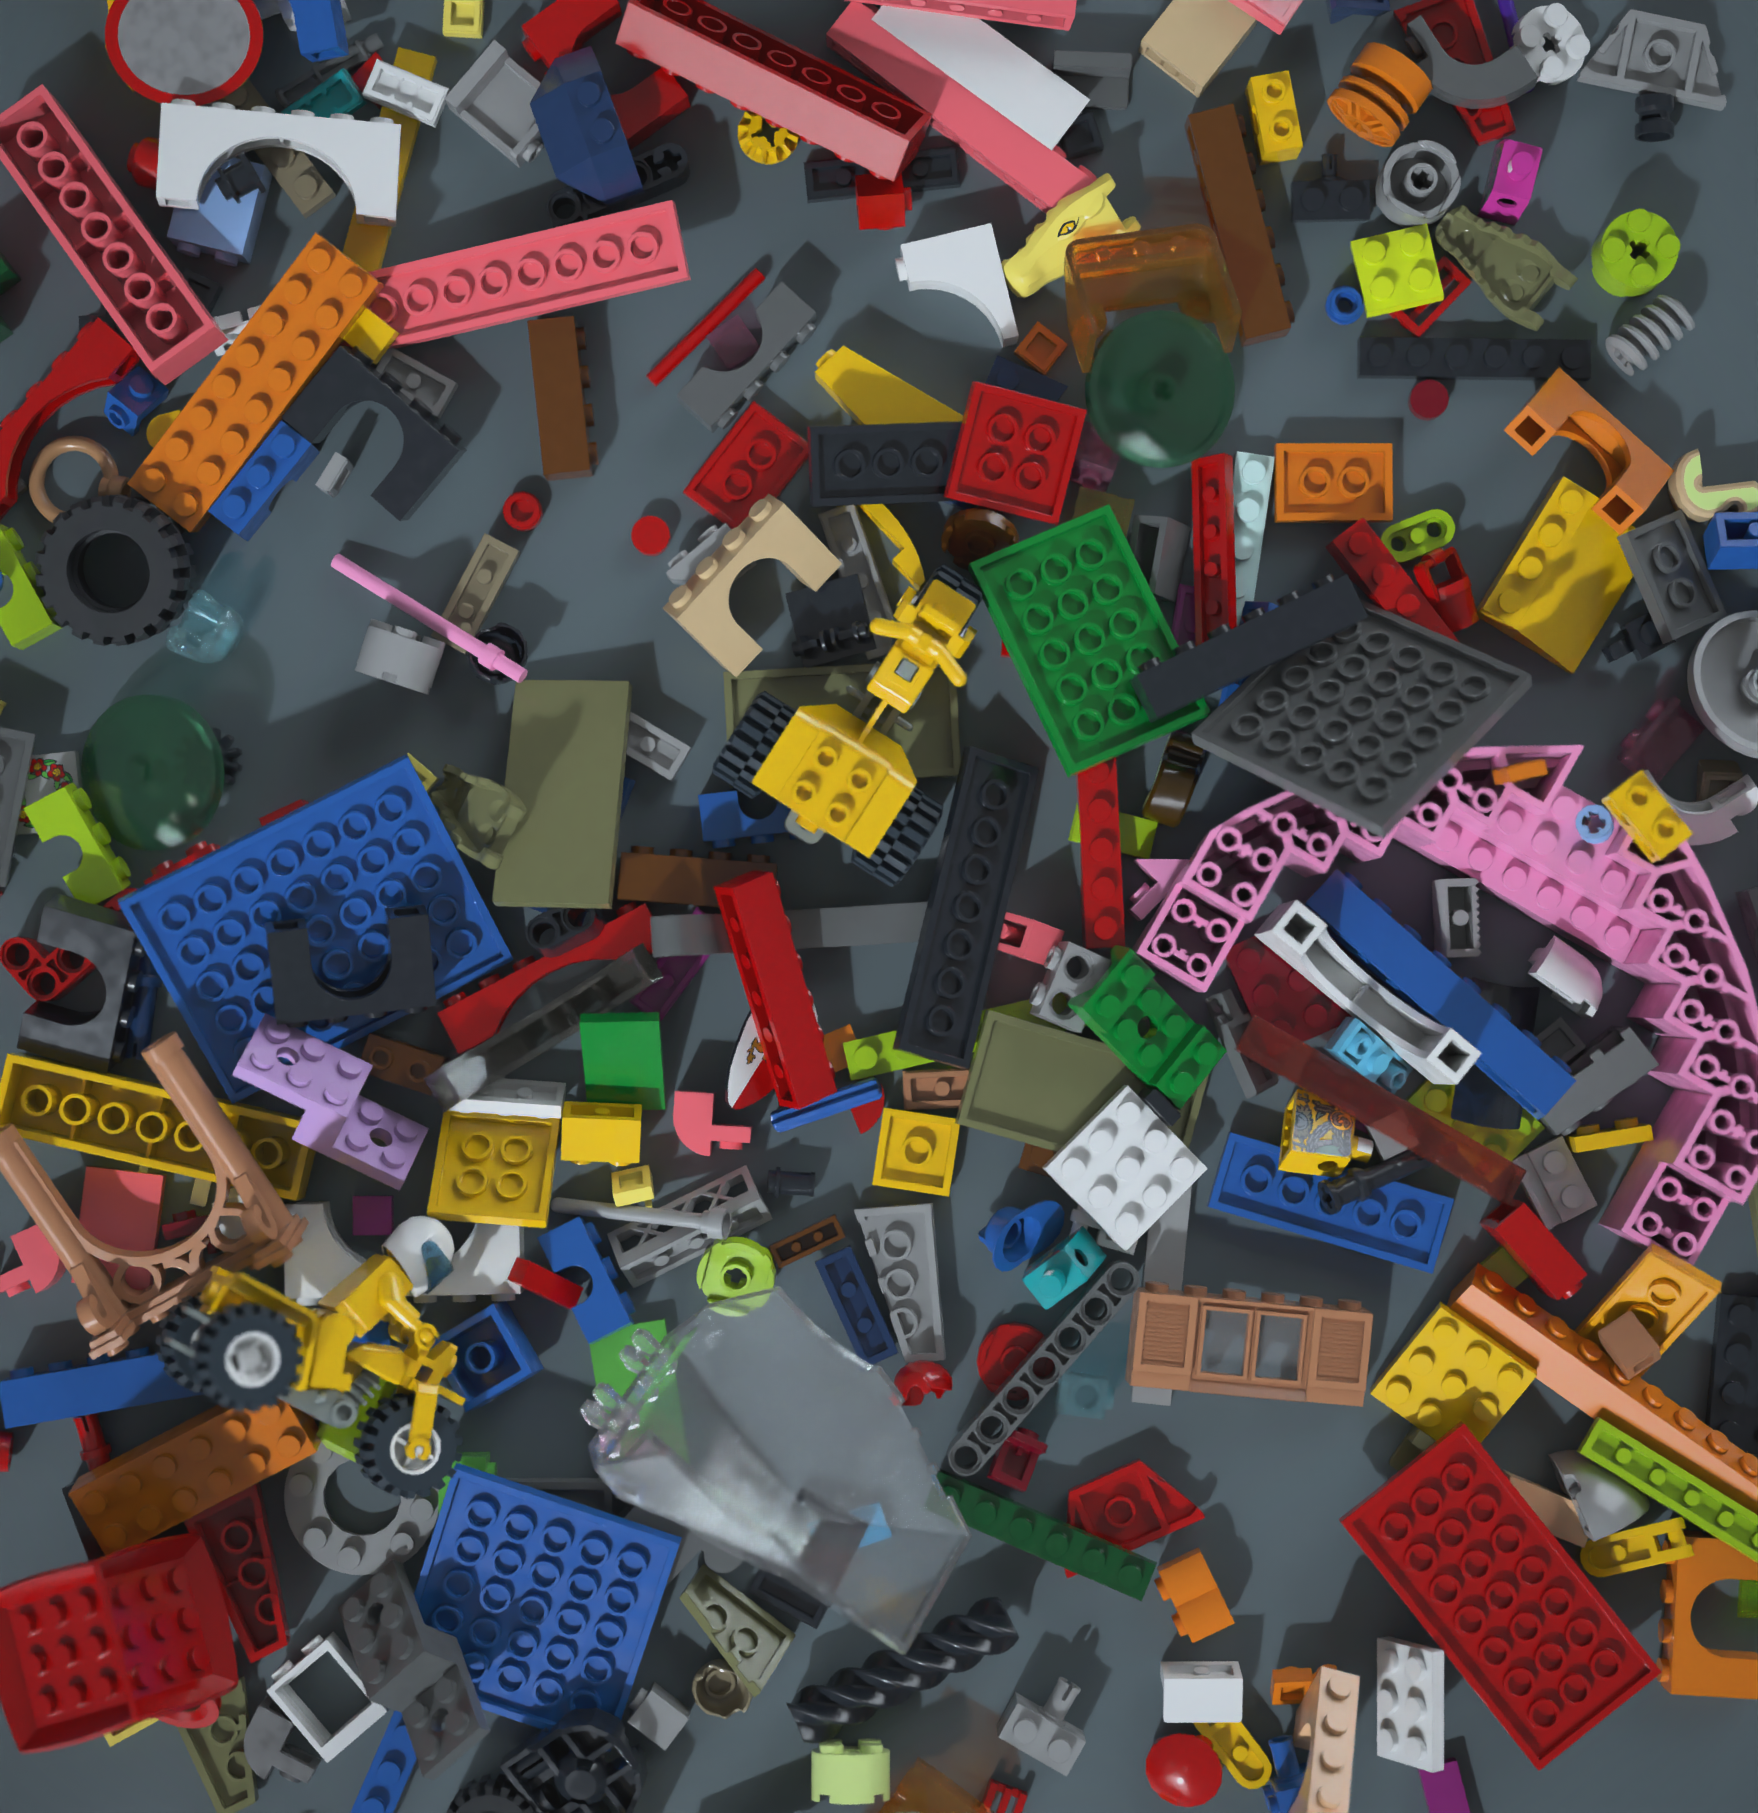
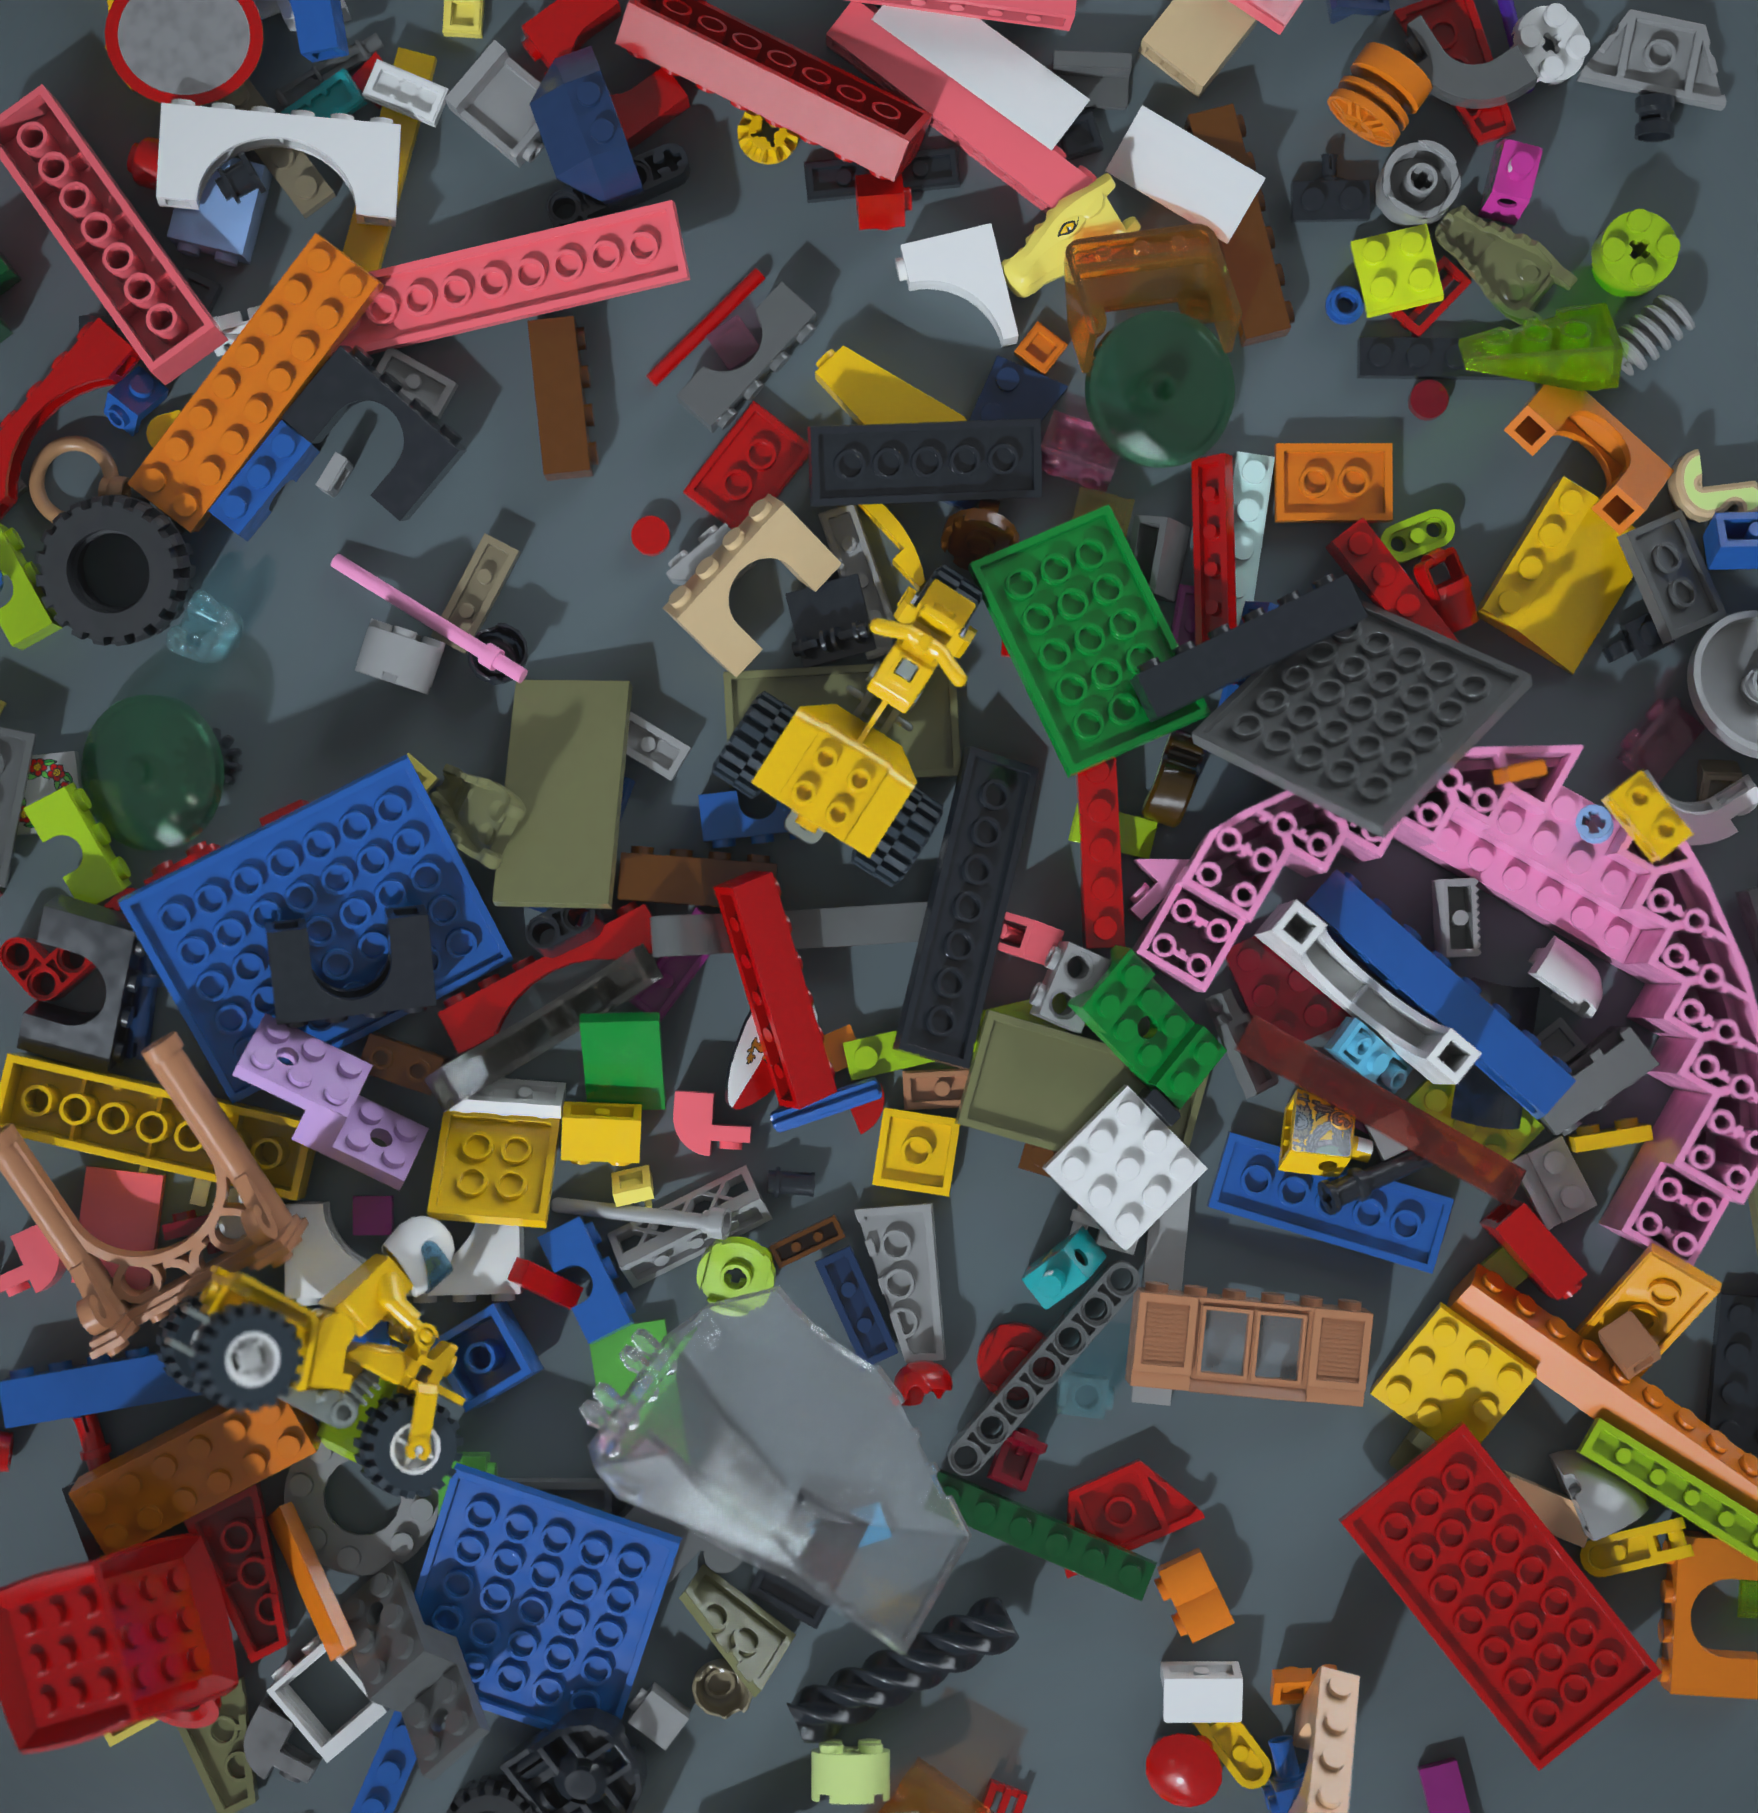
yellow tile [343,308,400,364] -> none
red tile [503,491,543,532] -> none
red plate [944,381,1087,525] -> none
blue piece [978,1200,1065,1272] -> none
light grey brick [996,1677,1086,1777] -> none
yellow brick [1245,70,1303,166] -> none
white plate [1377,1636,1444,1773] -> none
none -> orange tile [266,1502,357,1661]
none -> white sticker [1105,105,1266,244]
none -> clear neon green wedge [1458,303,1624,391]

